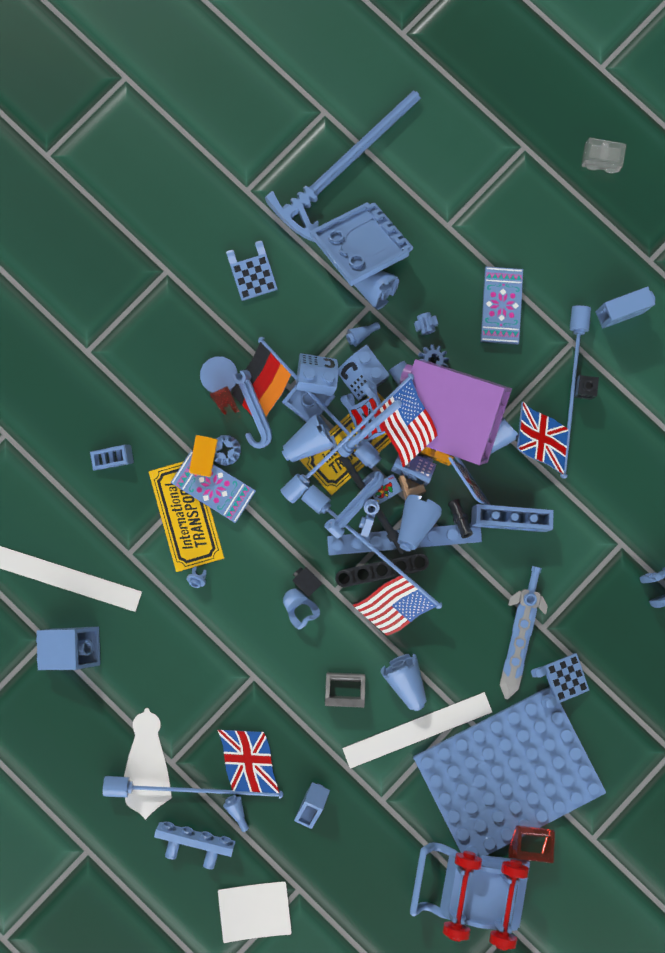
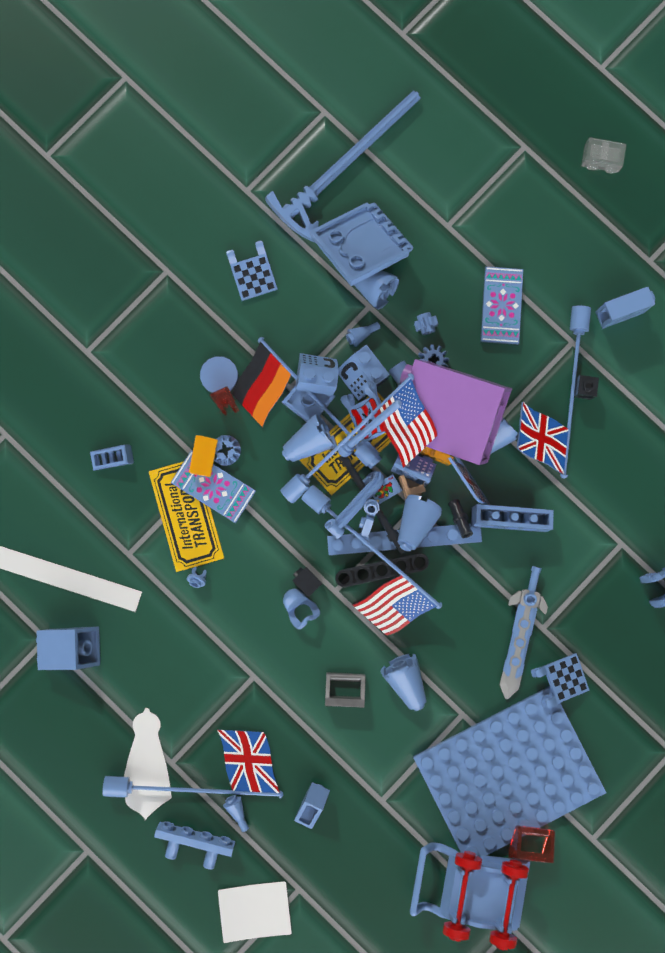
medium blue piece [233,370,272,448] -> none
white sticker [342,692,492,768] -> none

